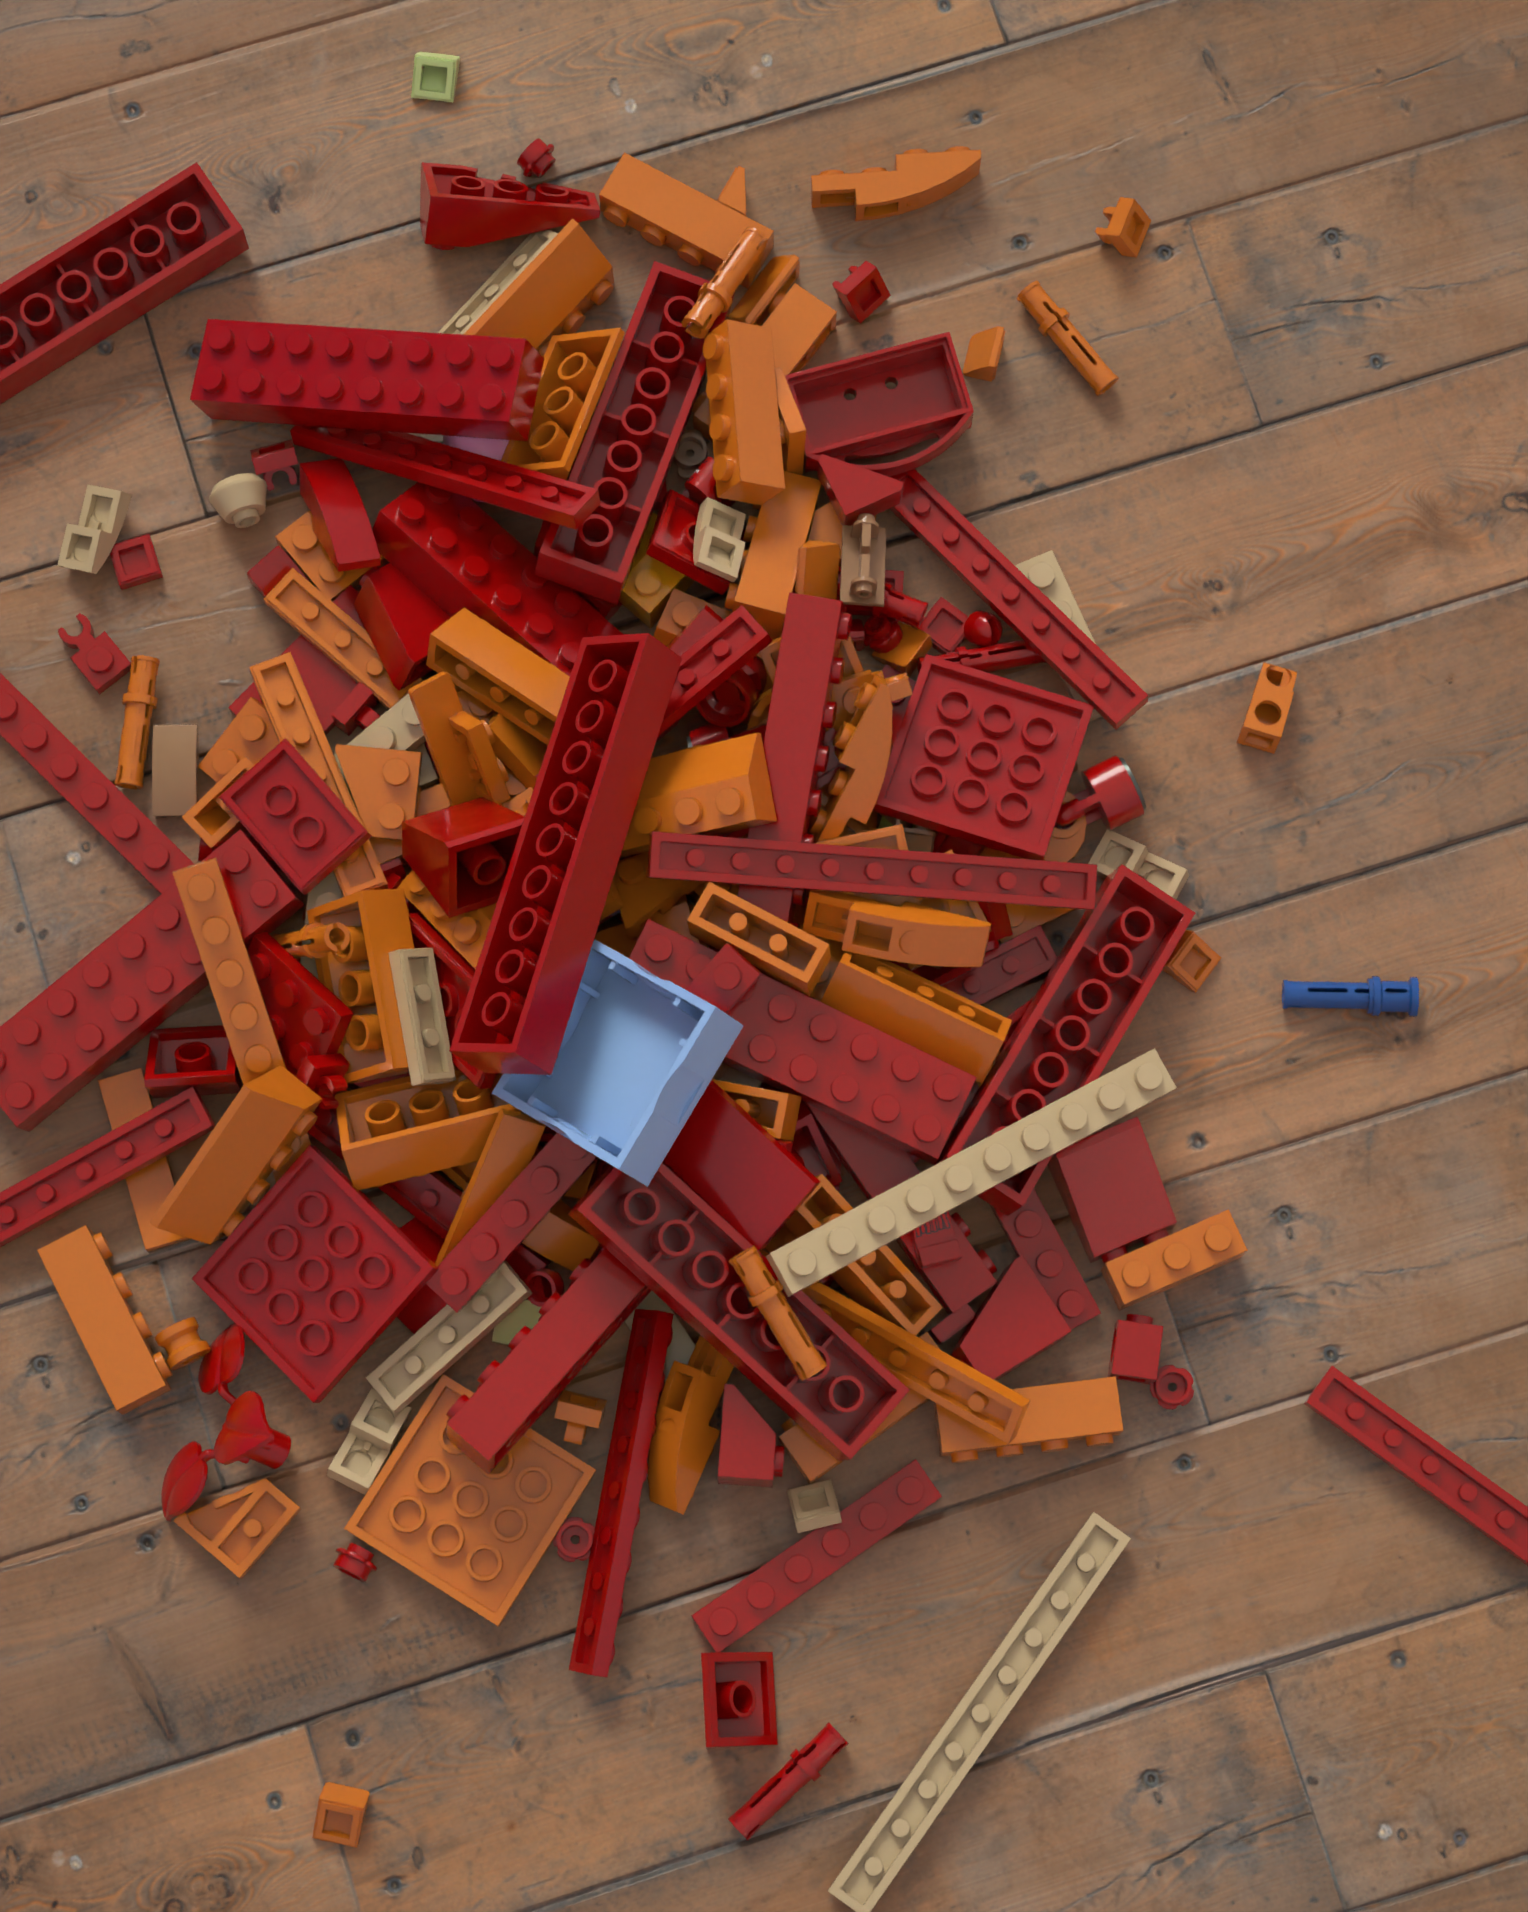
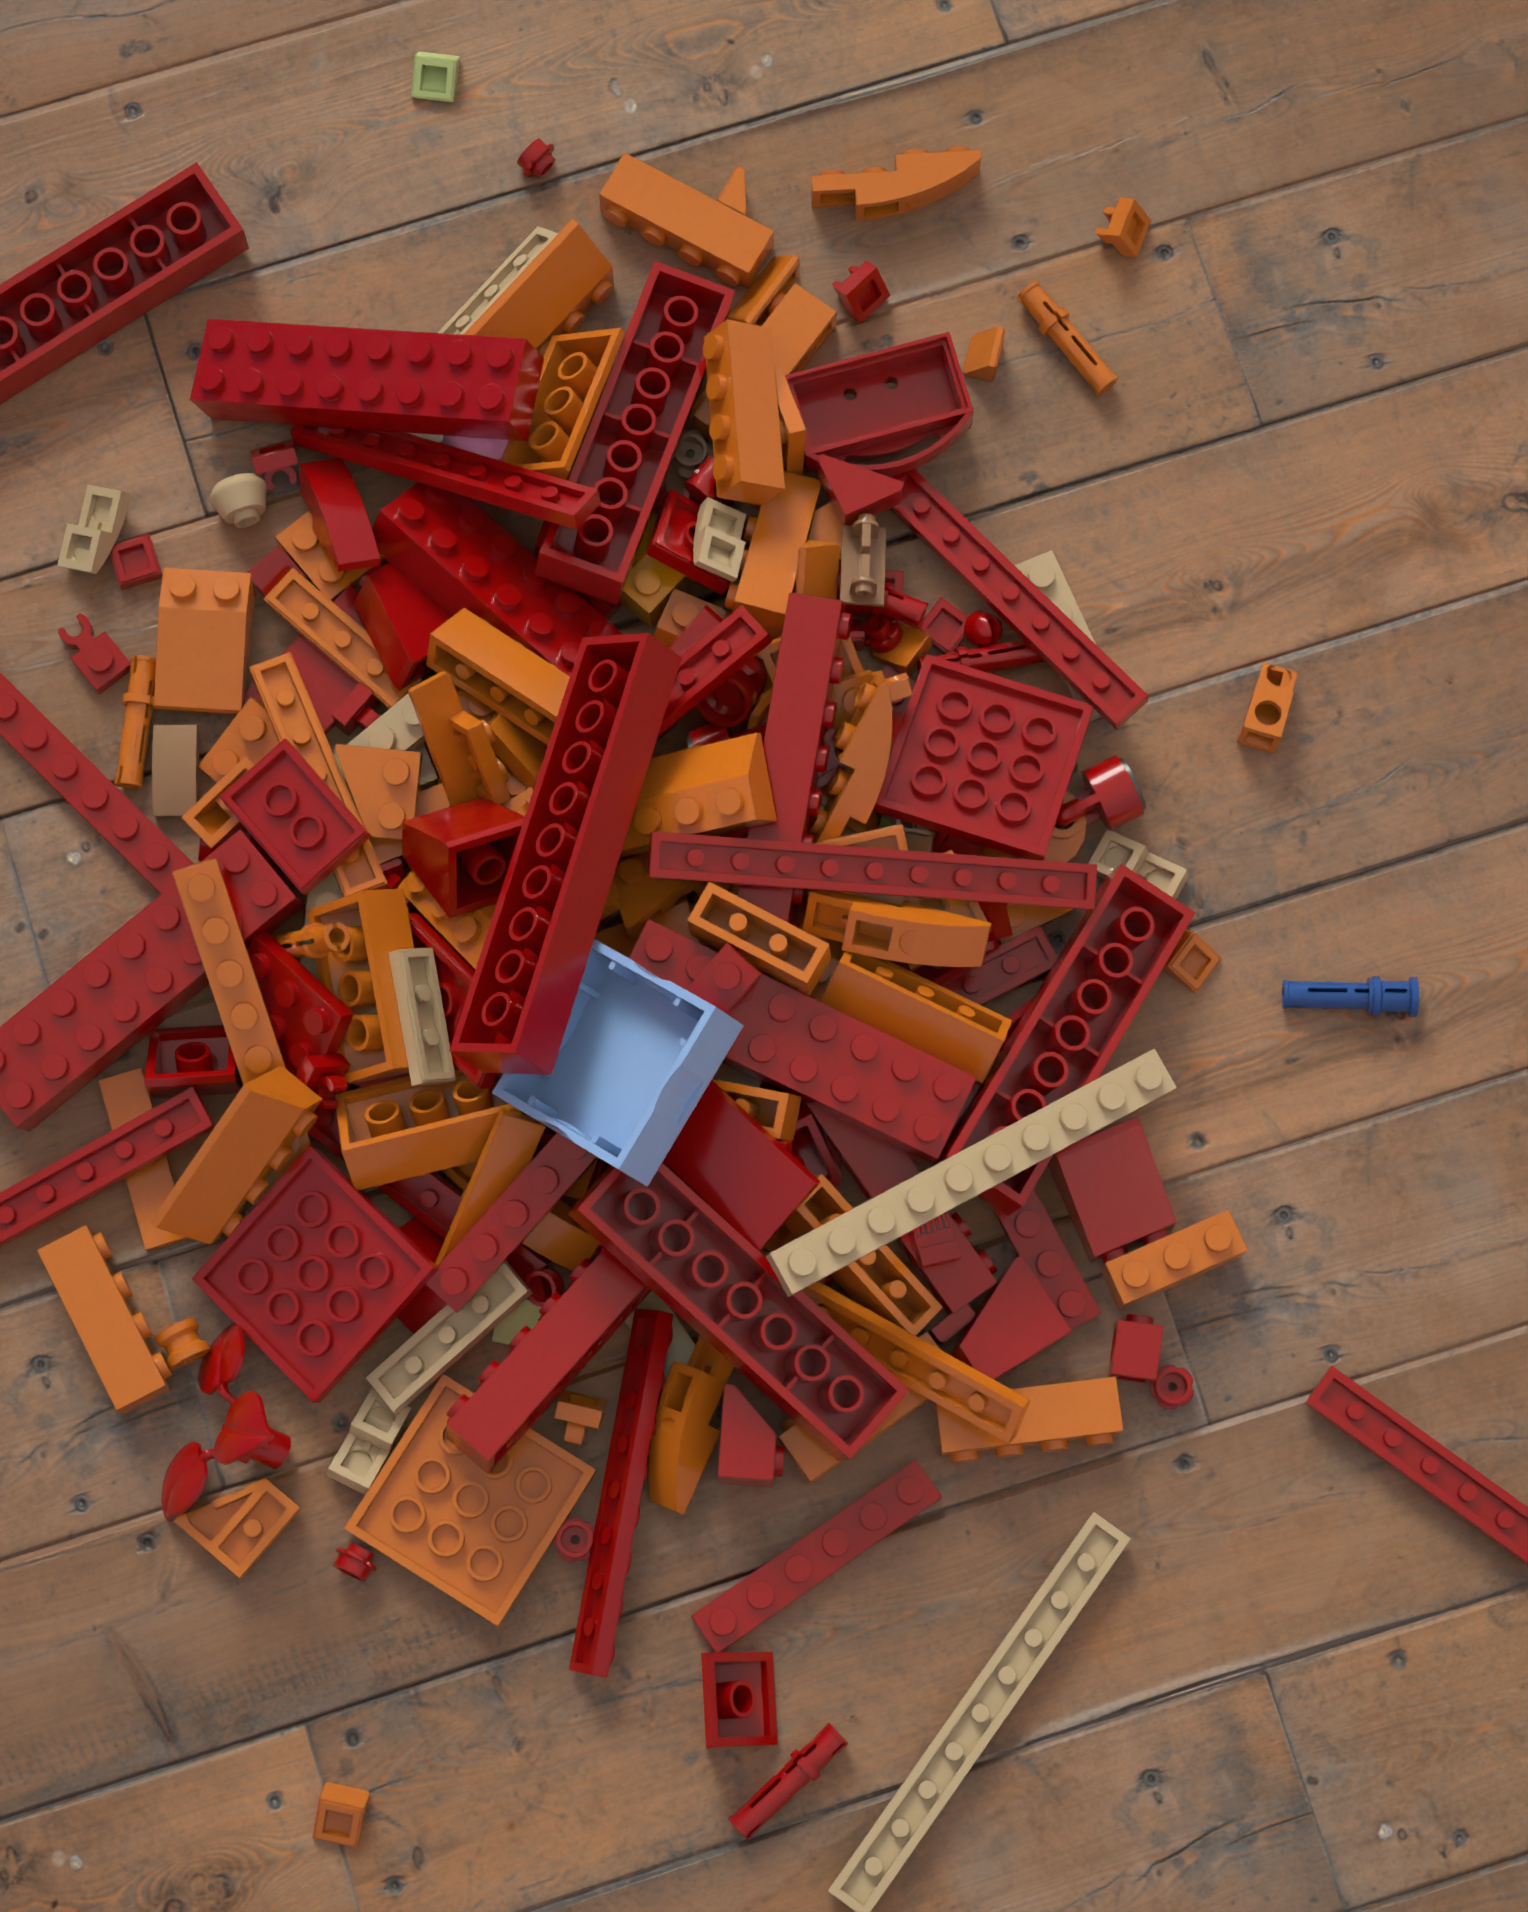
red wedge [420,162,600,250] -> none
orange pin [682,227,768,339] -> none
orange pin [729,1246,827,1381] -> none
tan tile [787,1479,842,1533] -> none
none -> orange slope [154,568,256,714]

